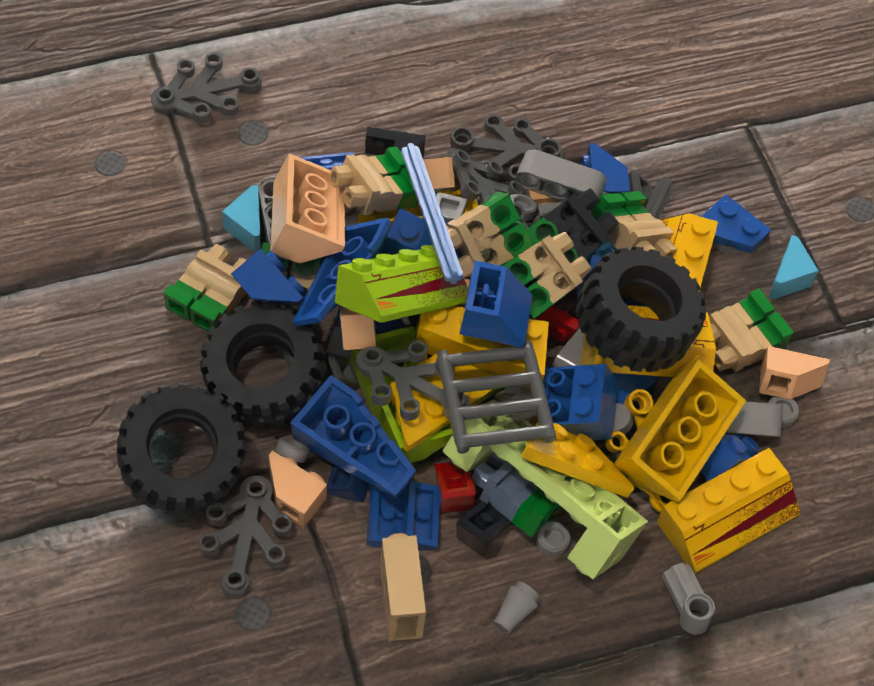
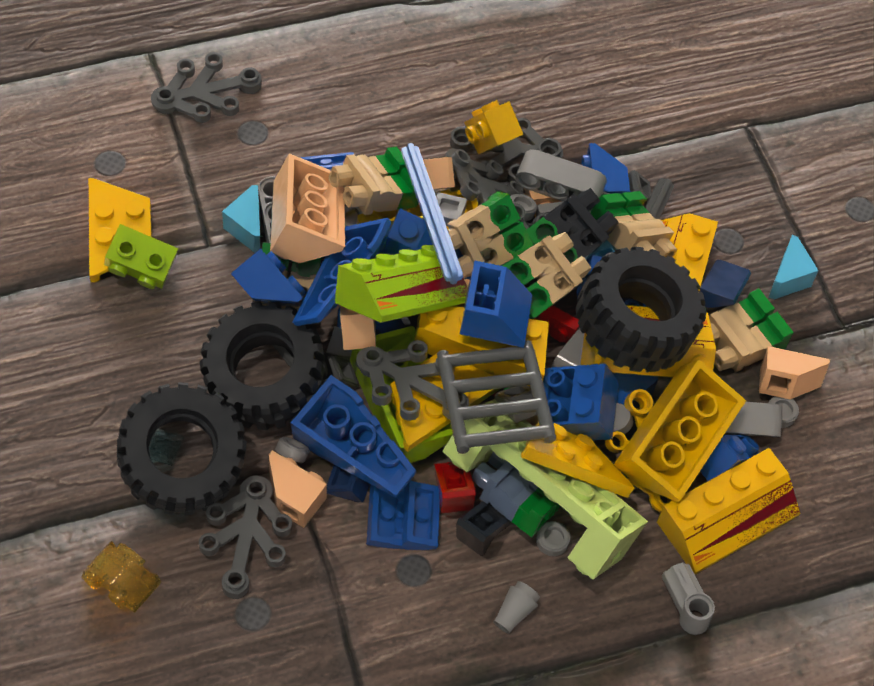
hips [163,244,247,332] -> none
black slope [365,126,426,158] -> none
tan brick [380,533,426,641] -> none
blue wing [700,194,771,253] -> none
none -> clear yellow cylinder [81,541,161,613]
none -> yellow wing [88,178,152,282]
none -> lime brick [104,224,178,289]
none -> yellow brick [464,100,524,155]
none -> dark blue slope [700,260,751,308]

